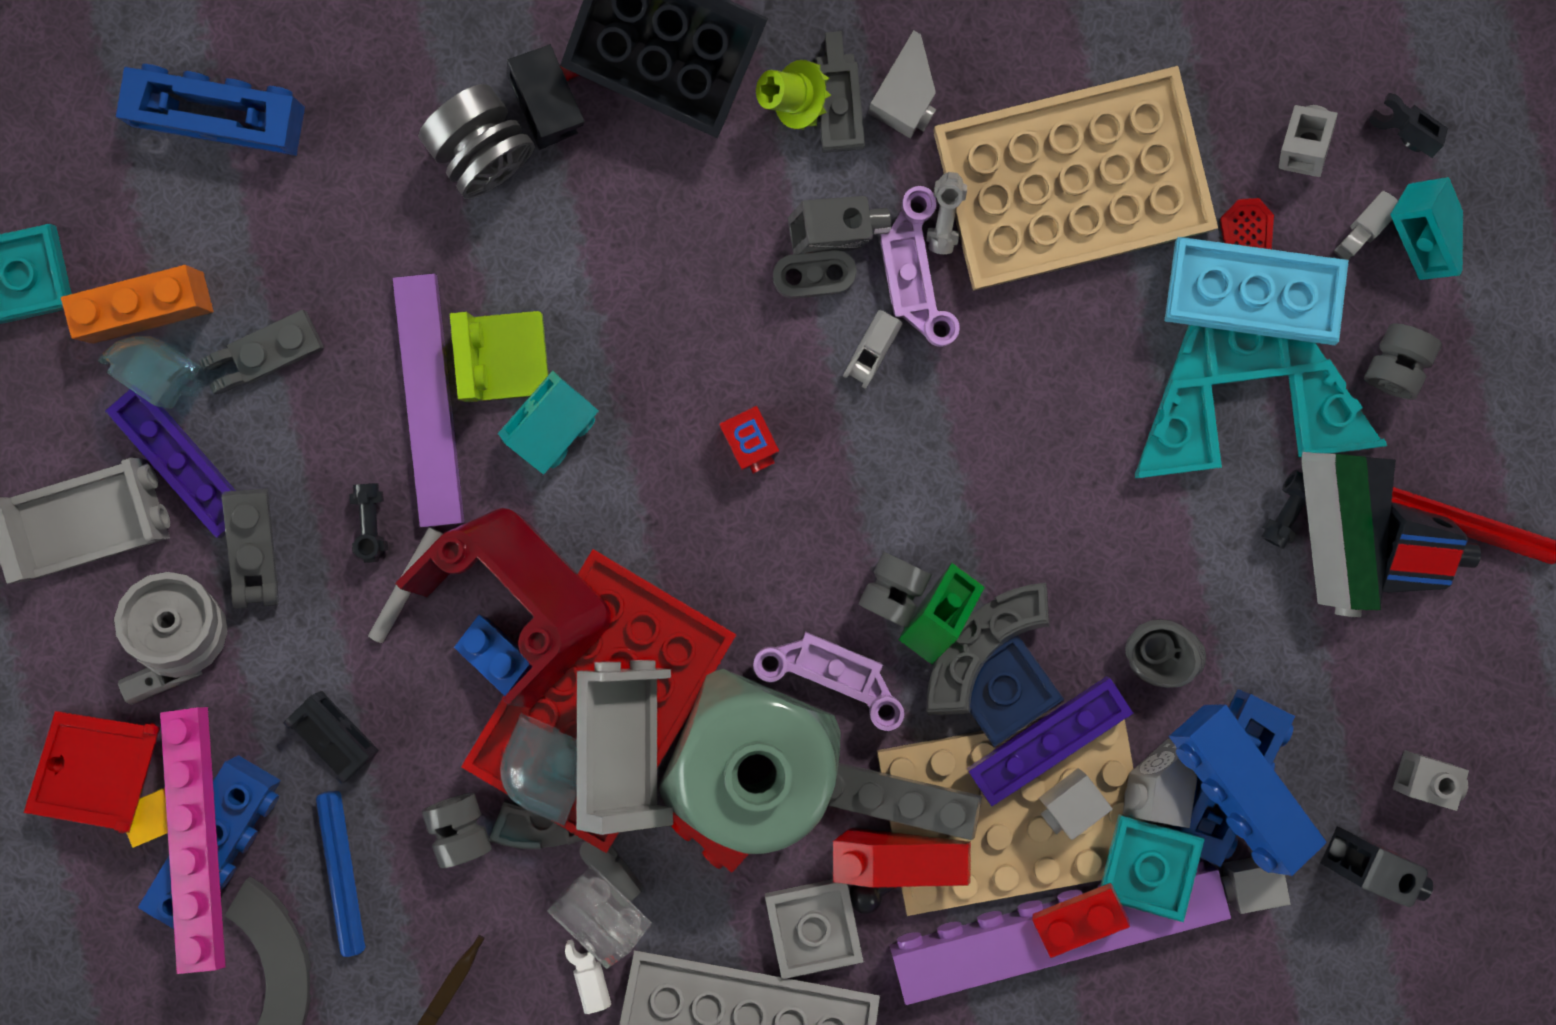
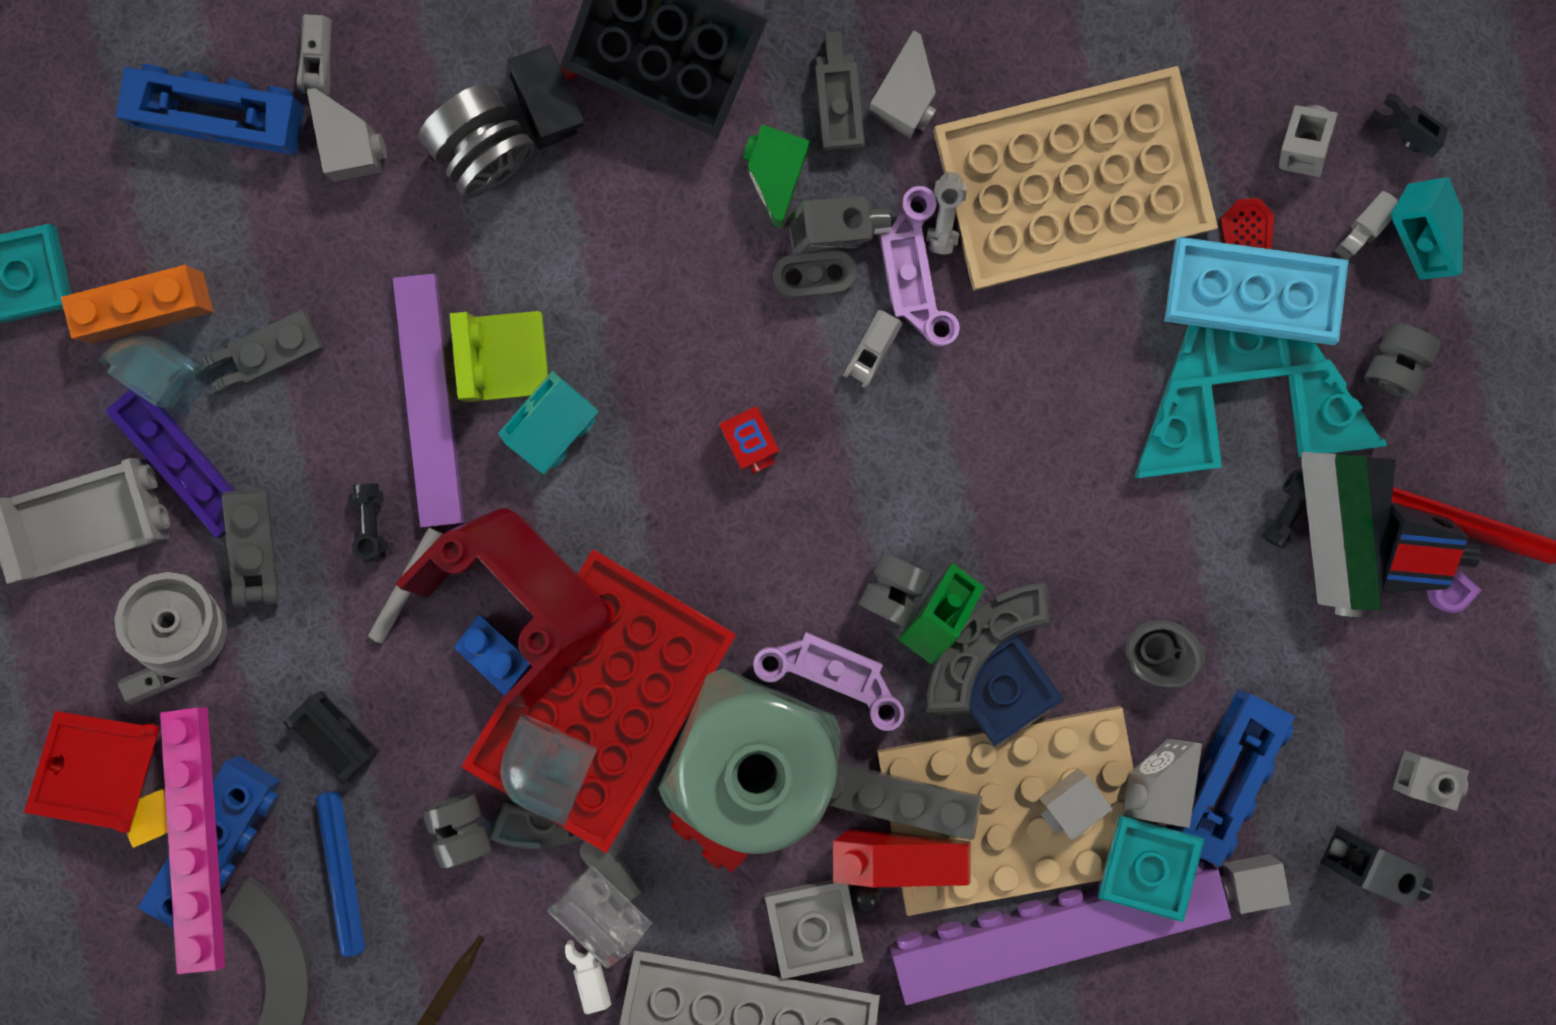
light grey panel [576,660,673,835] -> none
lime gear [756,60,831,130] -> none
dark purple plate [966,676,1134,806] -> none
red plate [1032,883,1130,958] -> none
blue brick [1168,704,1327,876] -> none
none -> light grey bar [297,14,332,95]
none -> light grey slope [307,88,387,182]
none -> green slope [743,124,810,228]
none -> medium lavender tile [1427,569,1482,613]

